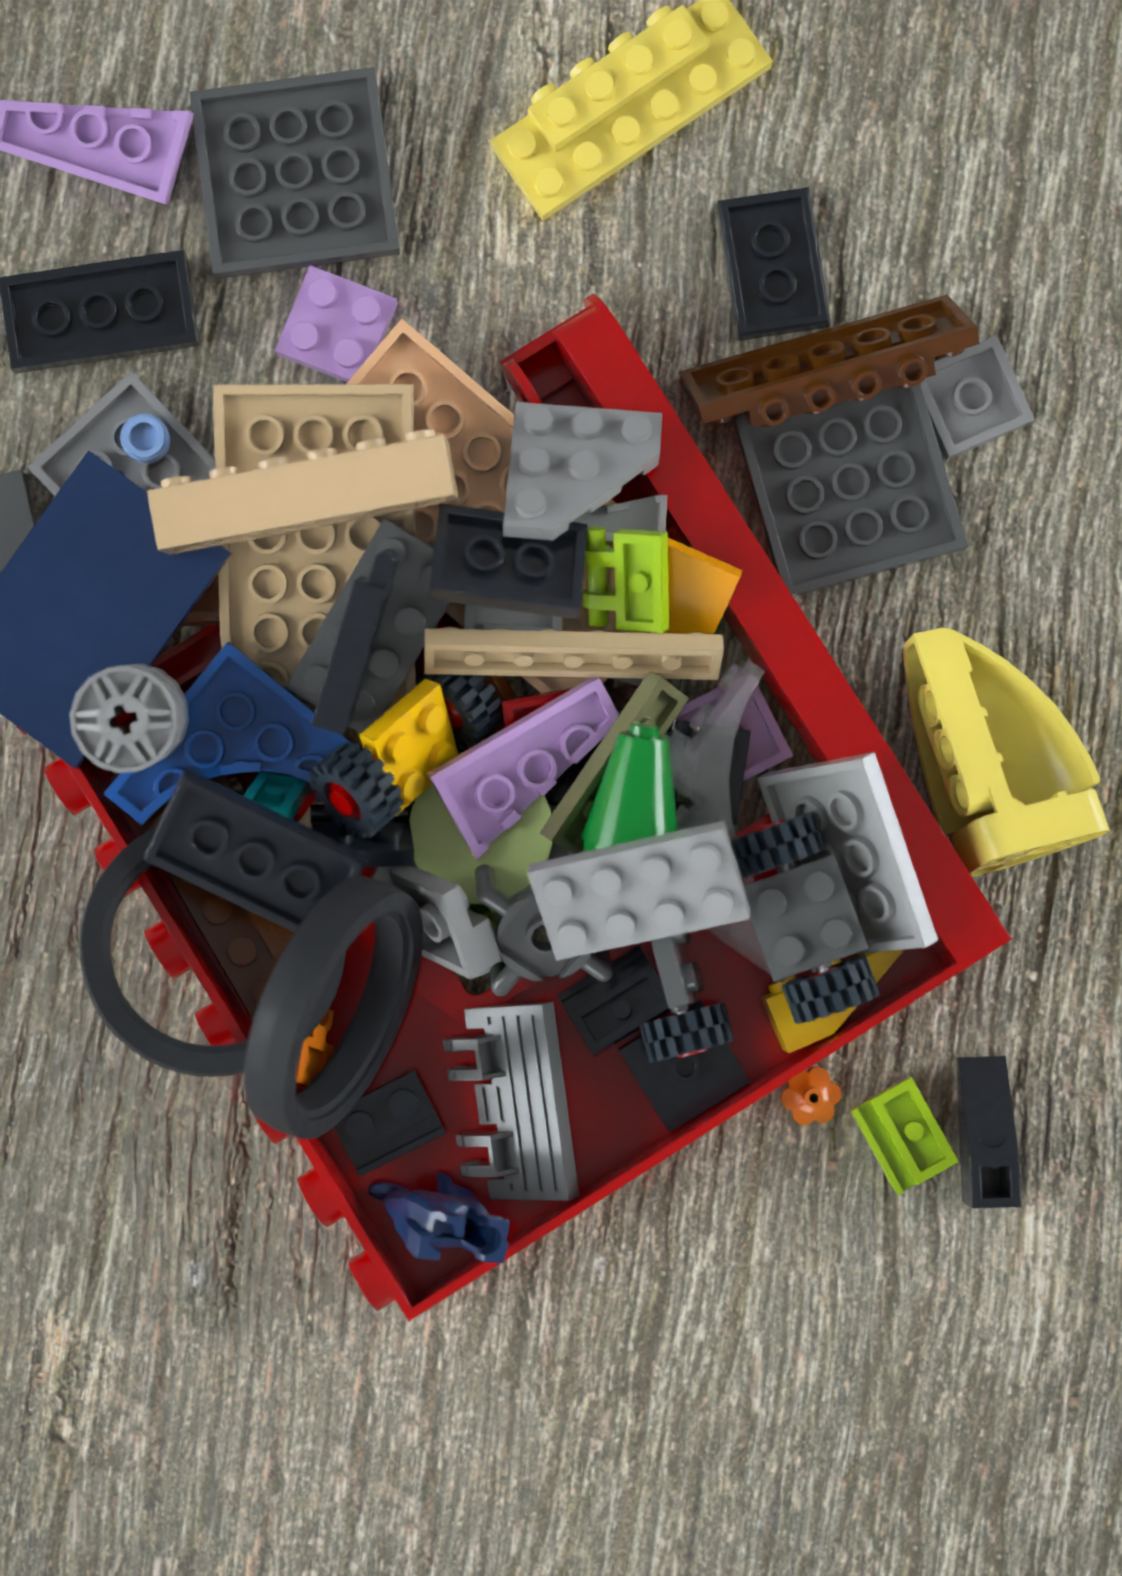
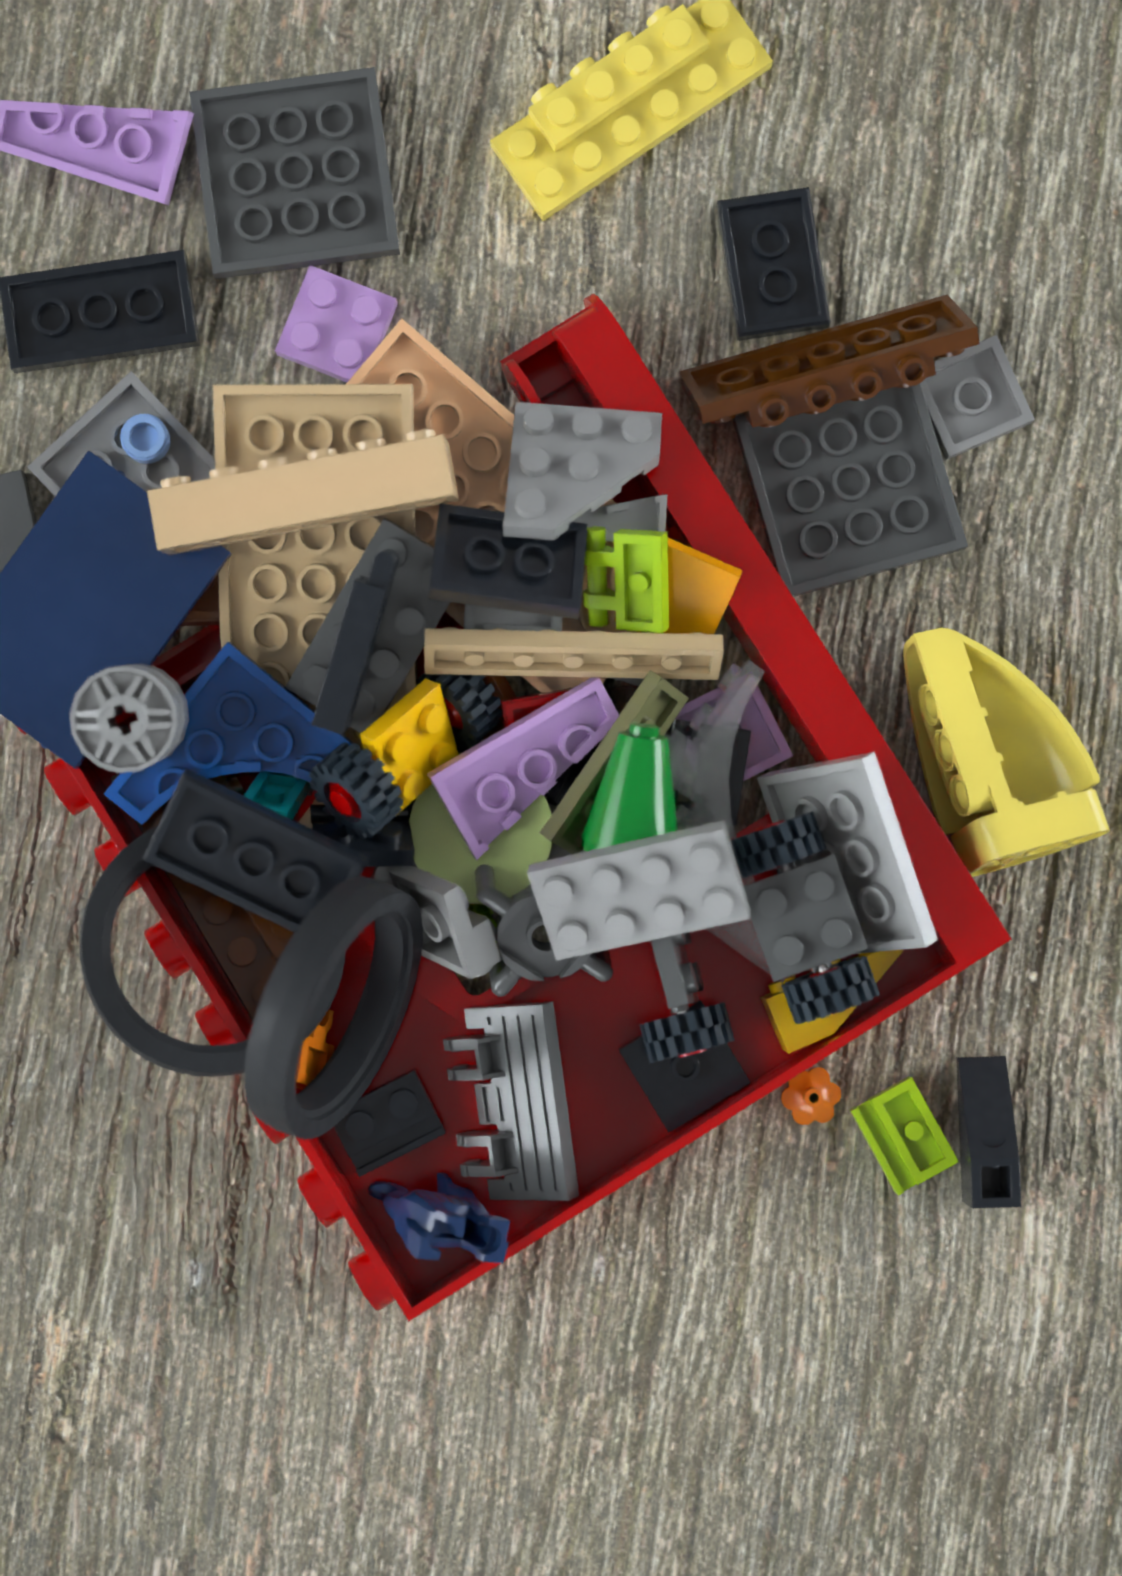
black plate [557,945,672,1057] -> none

